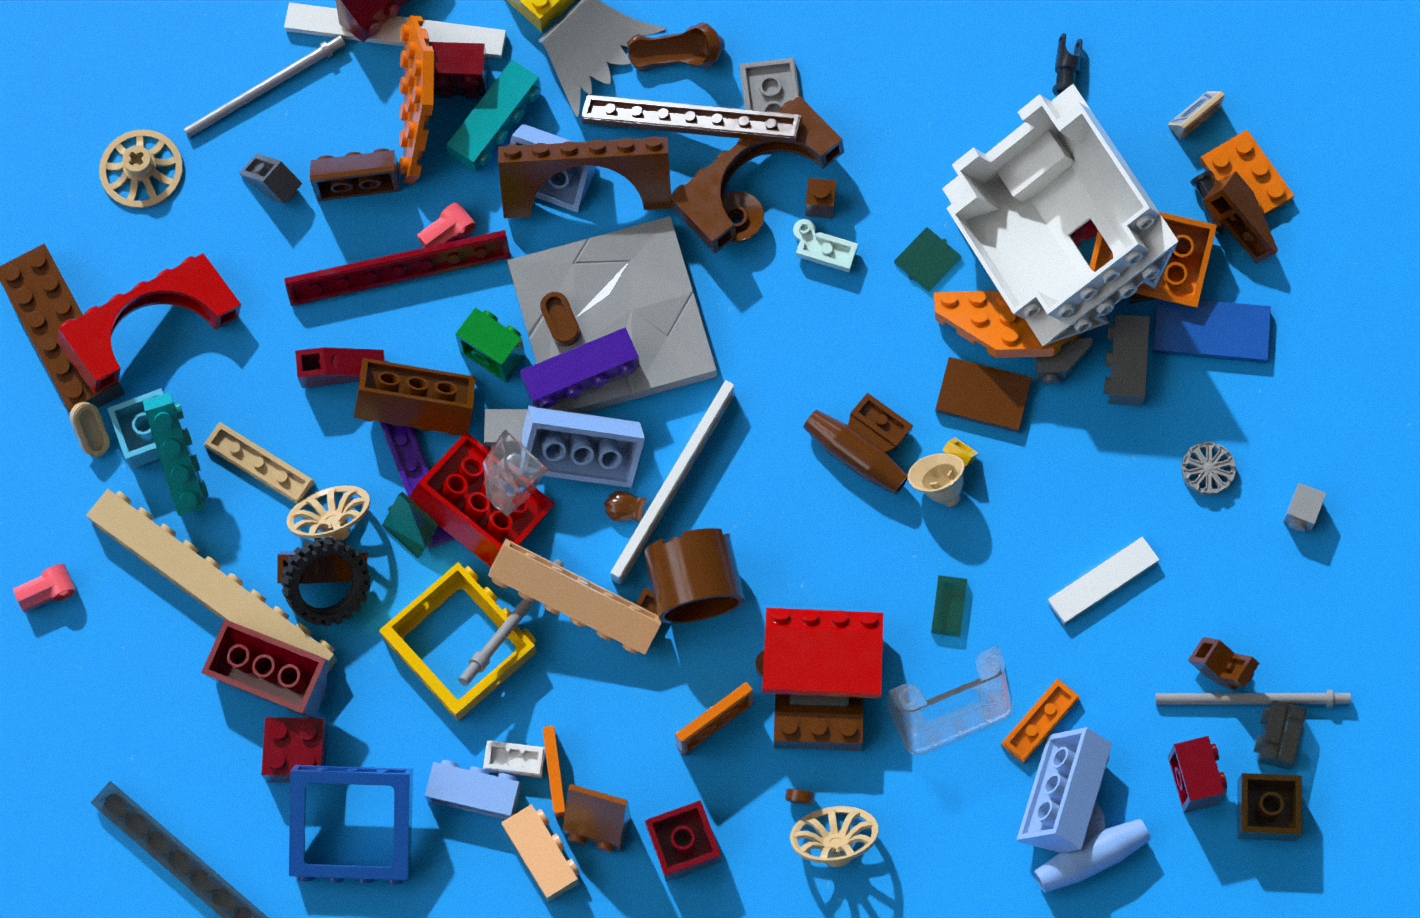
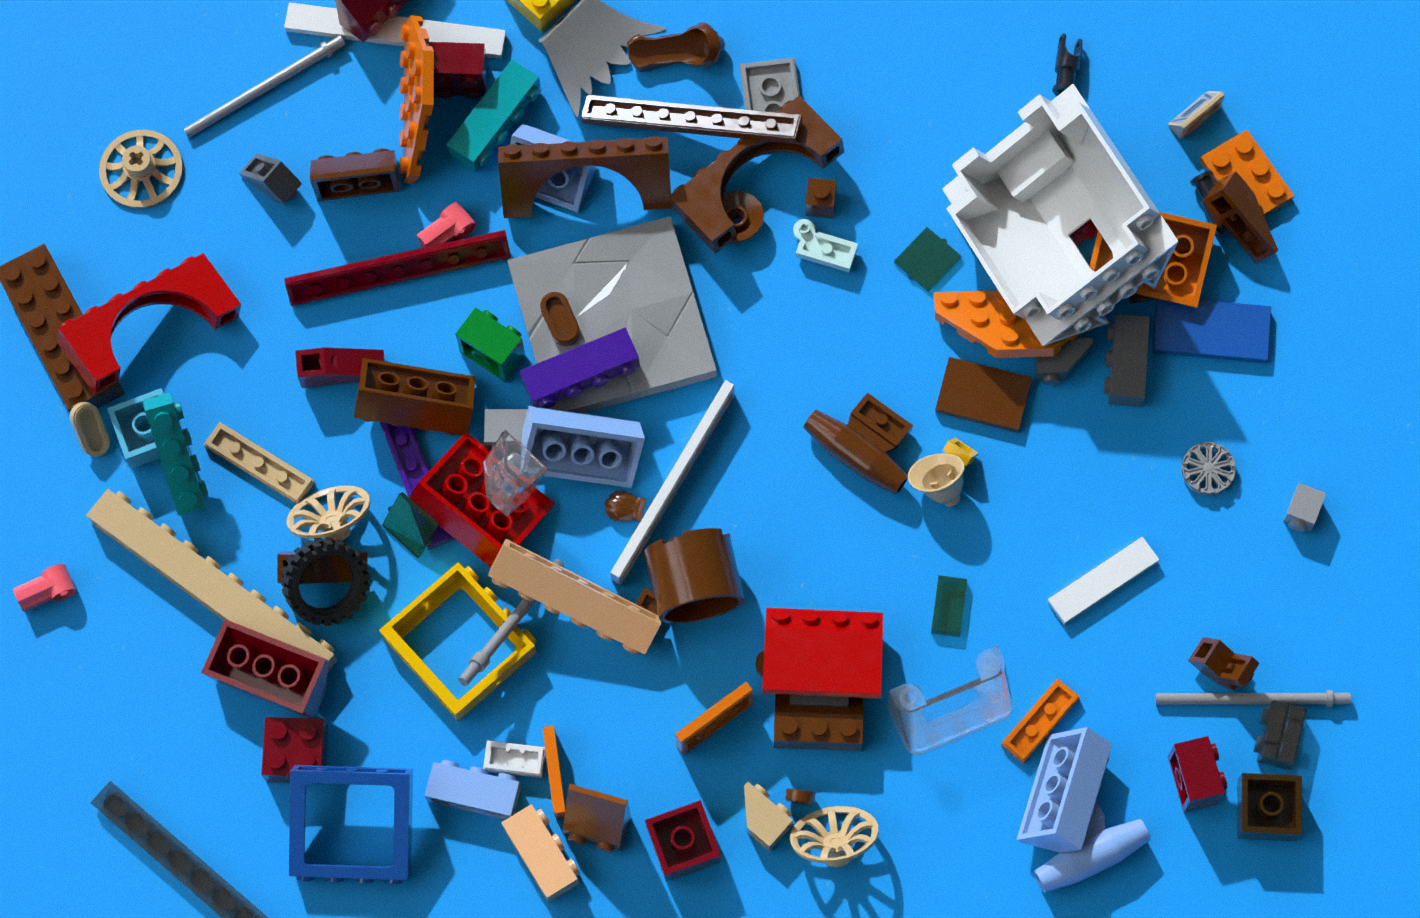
none -> tan slope [744,782,793,852]

